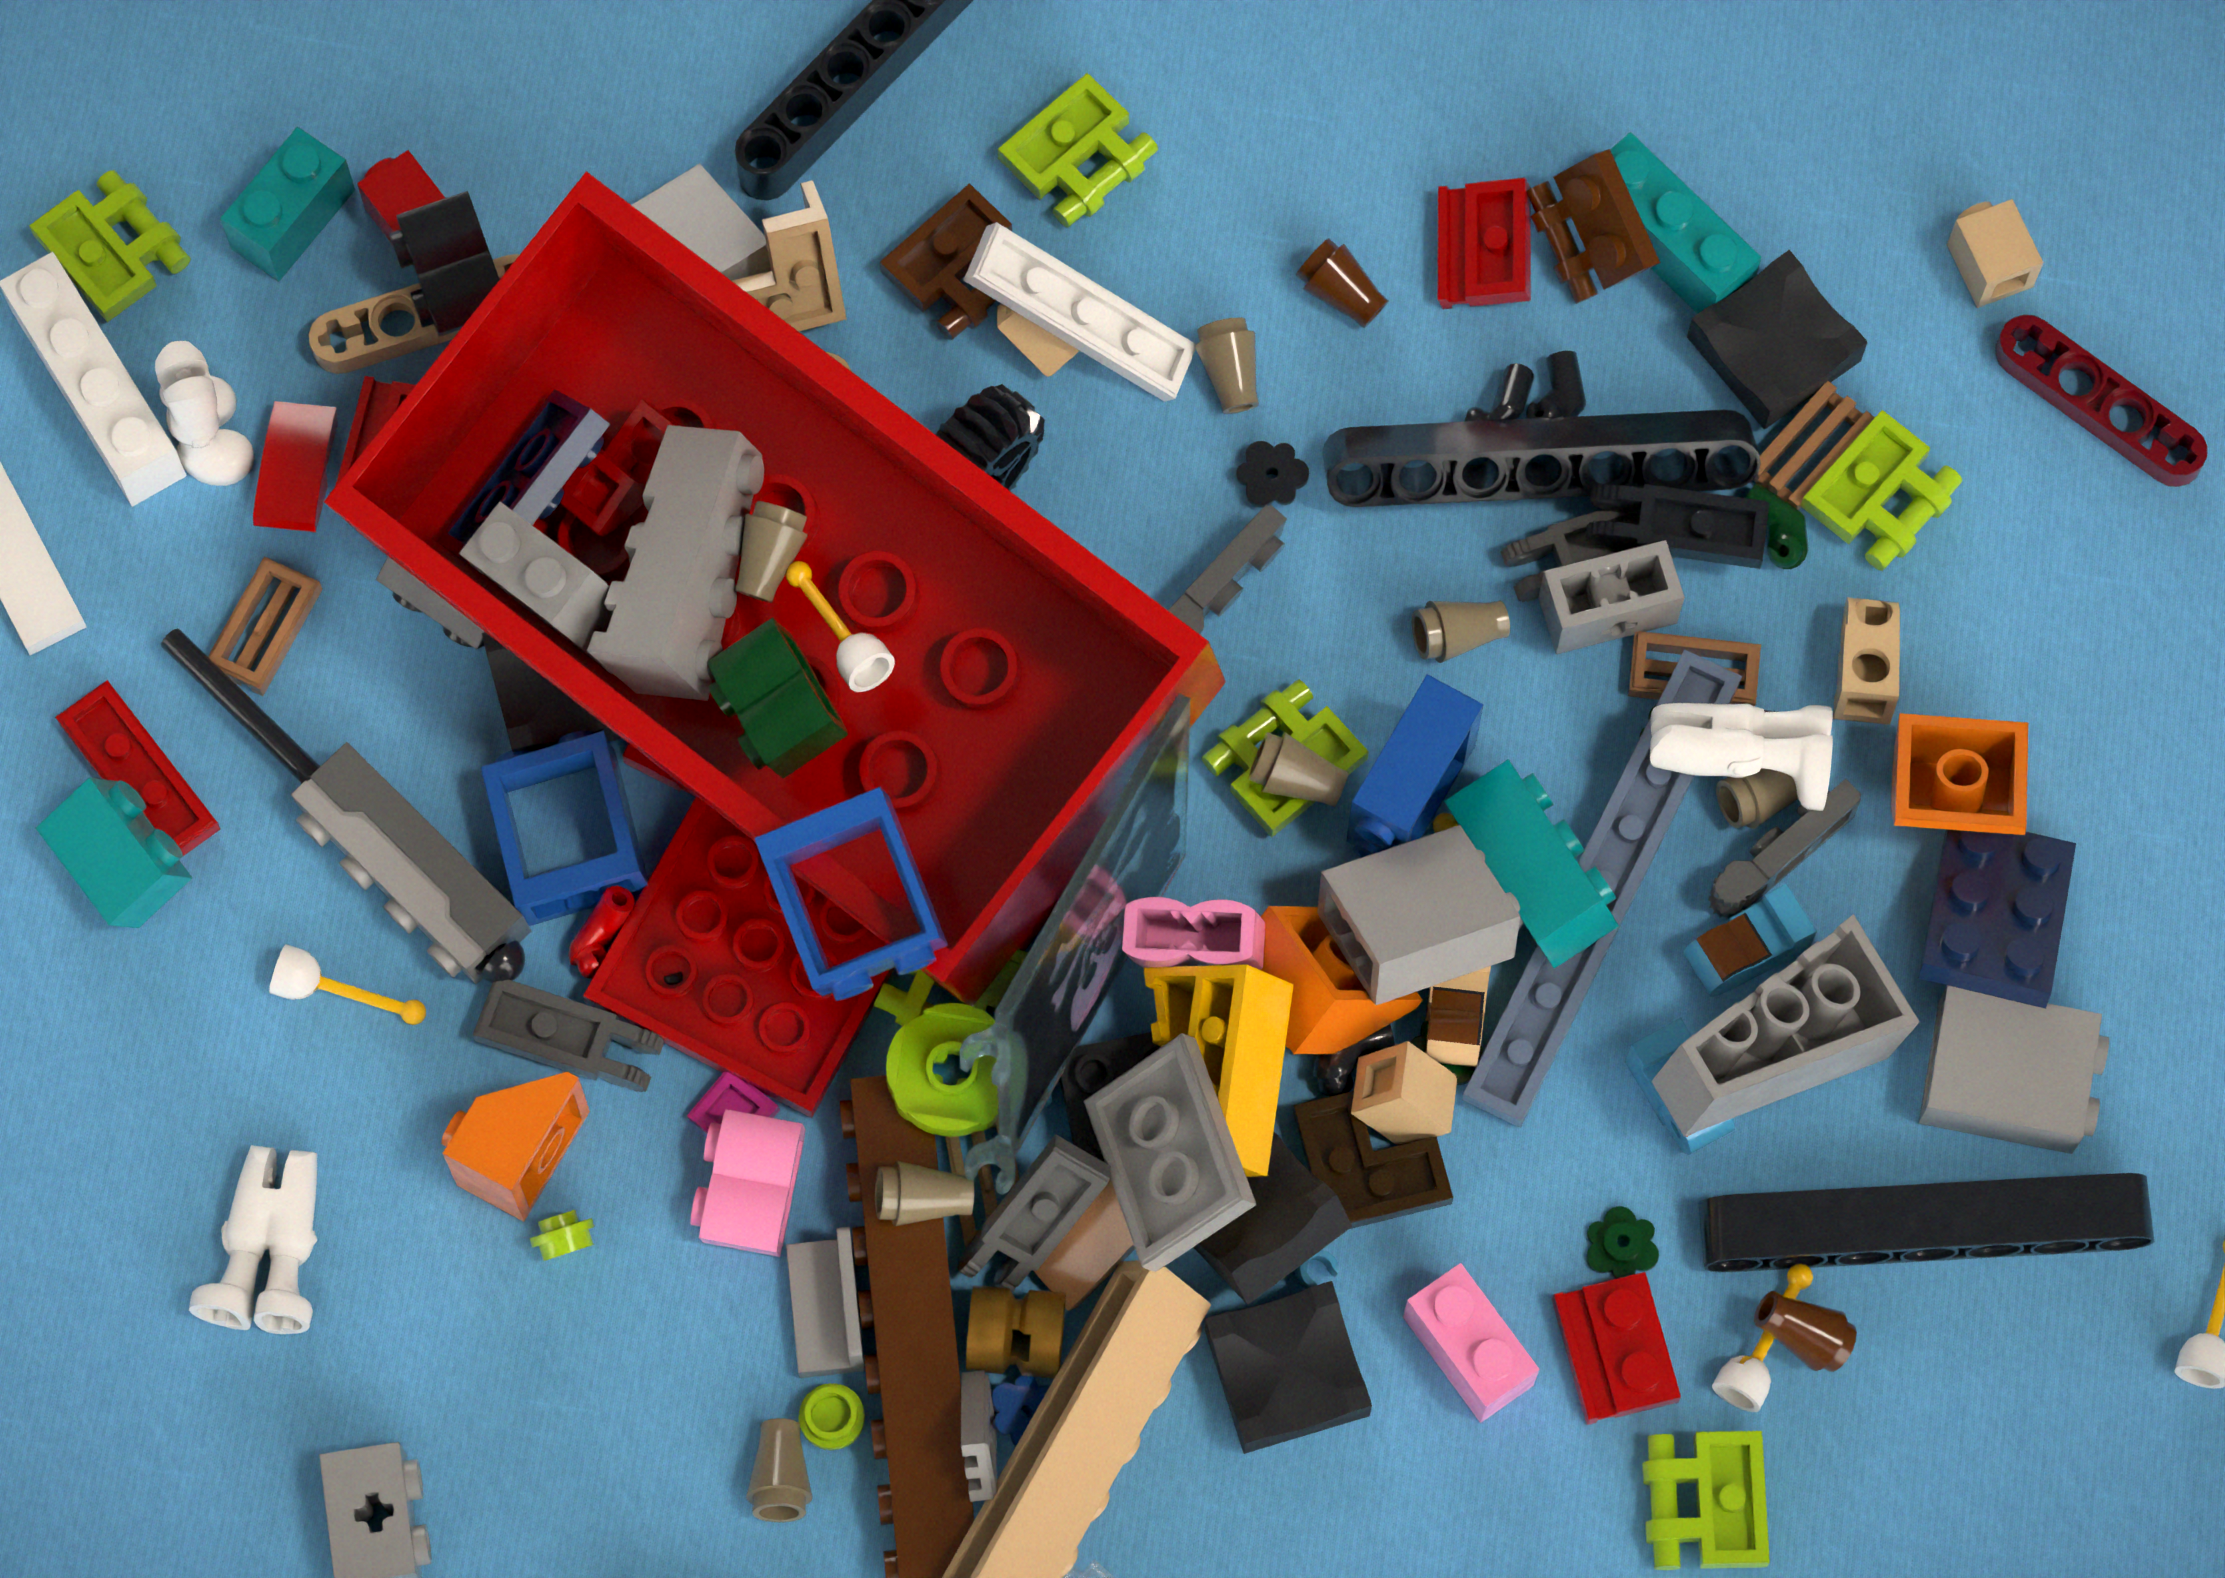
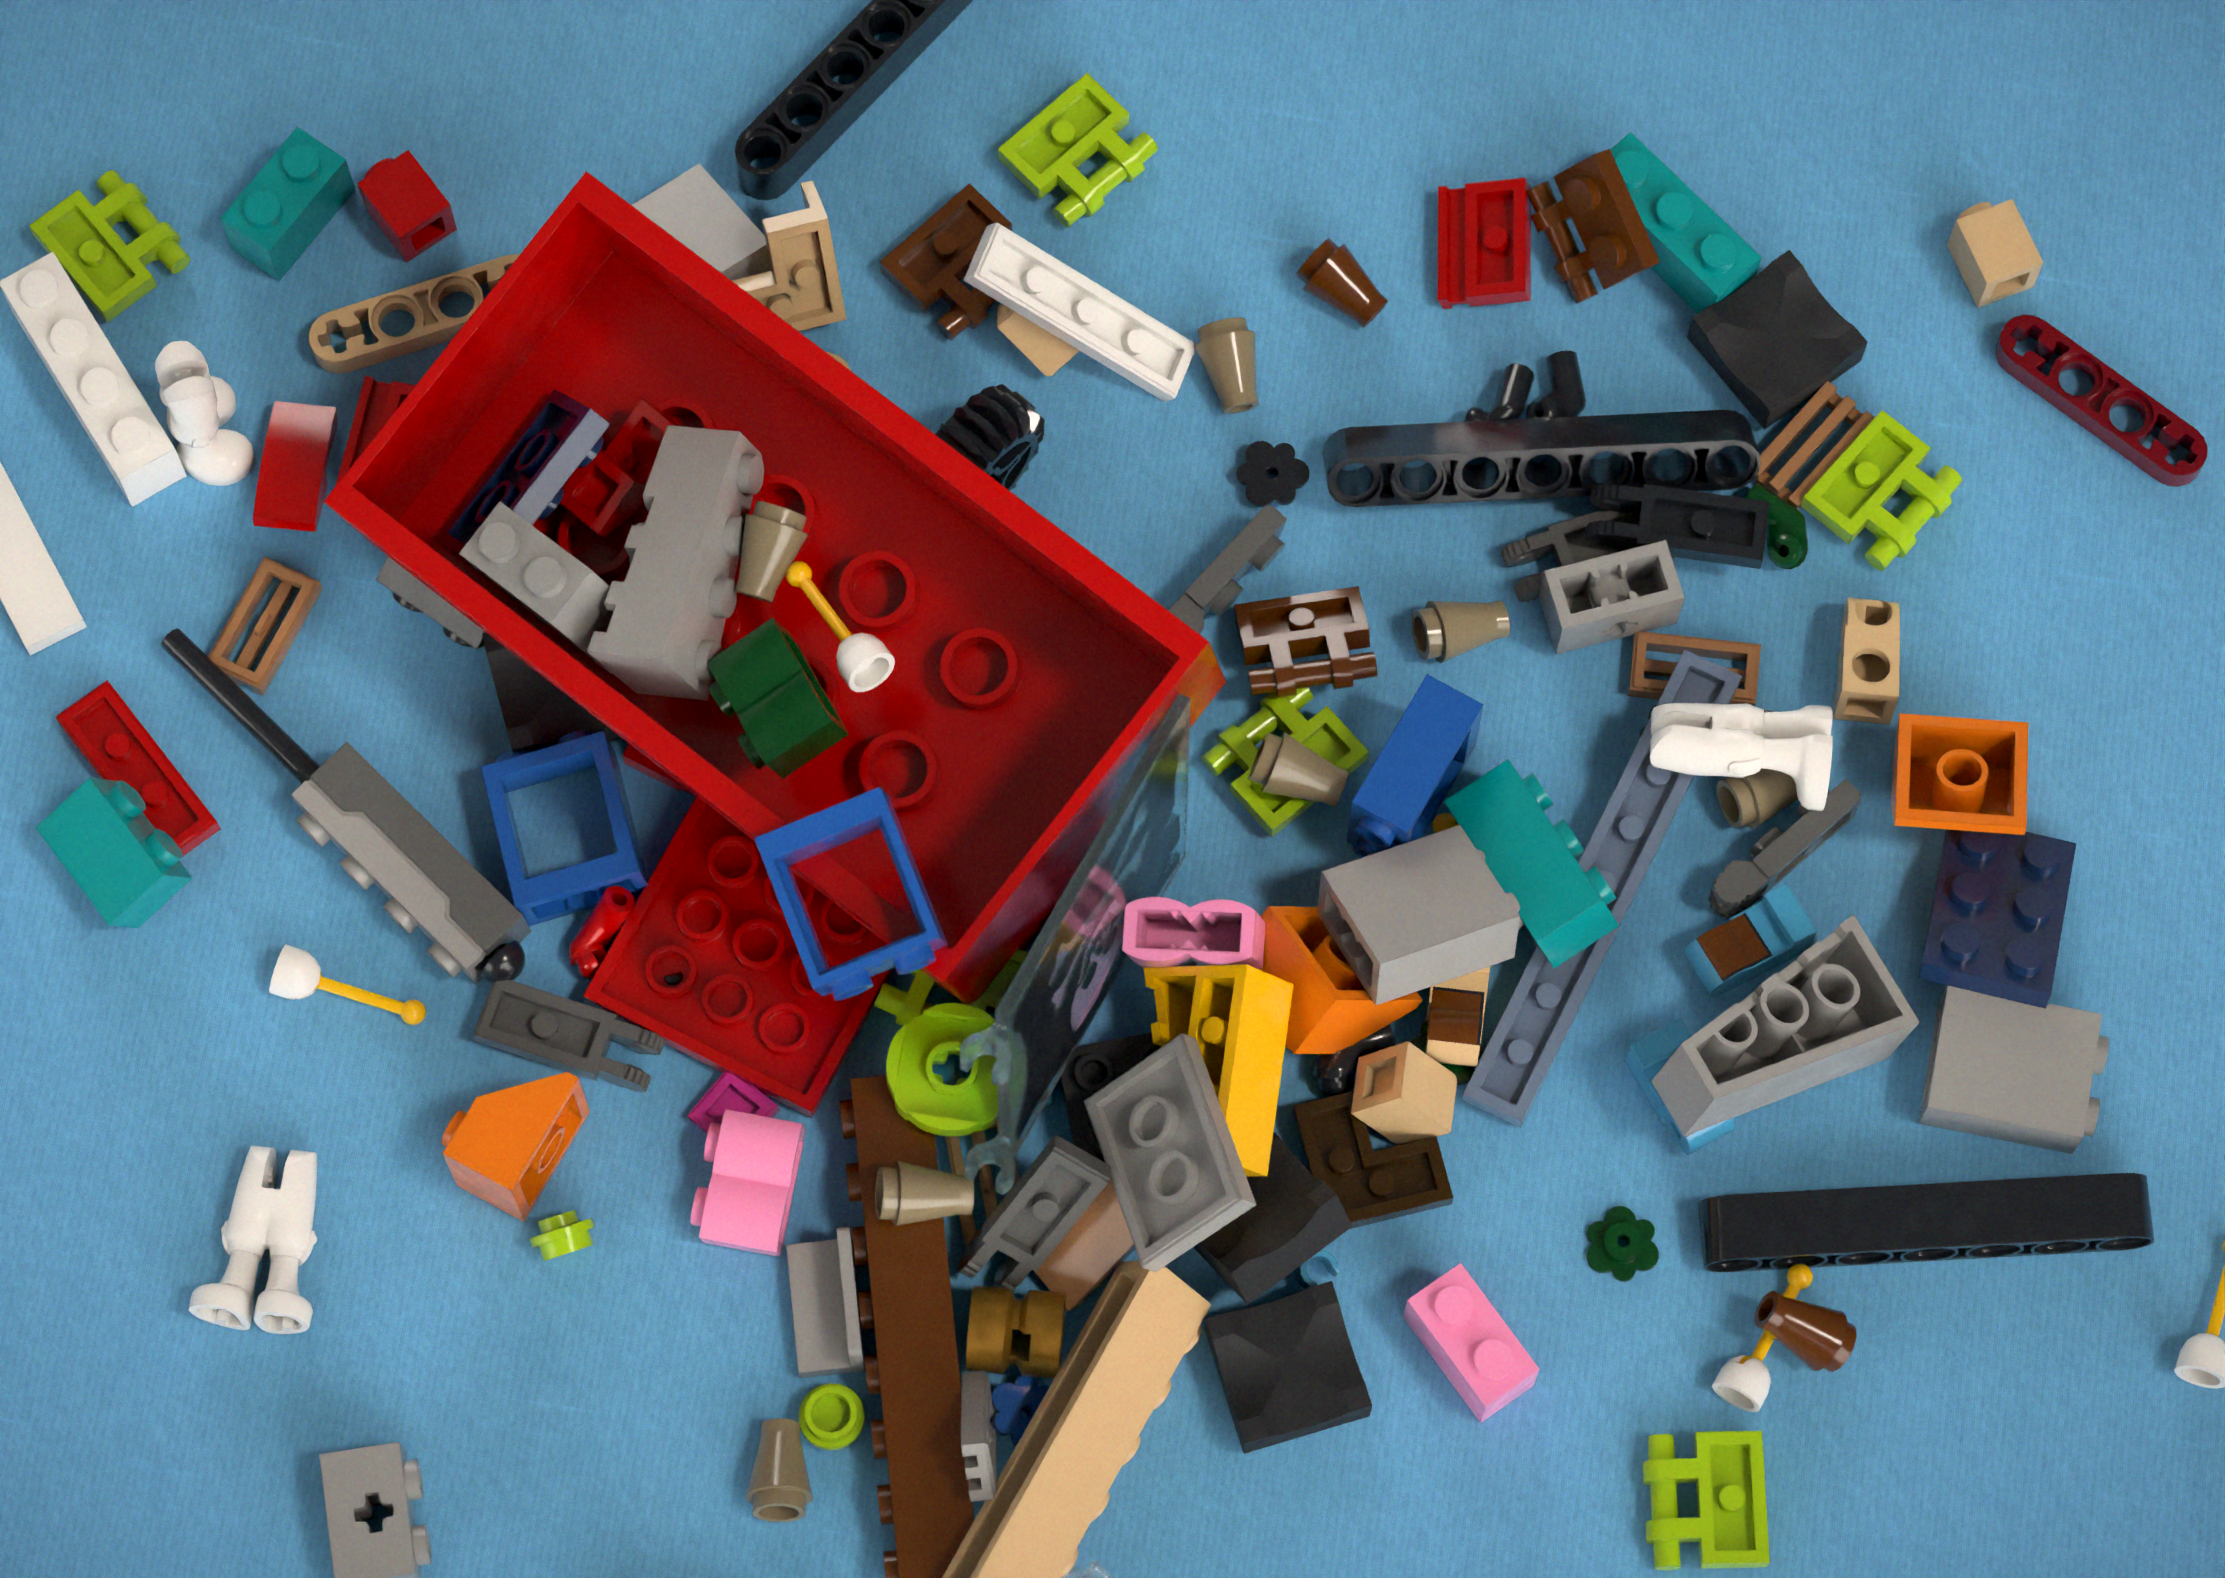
black brick [389,191,500,337] -> none
red plate [1552,1272,1681,1425] -> none
none -> reddish brown plate [1234,586,1378,698]

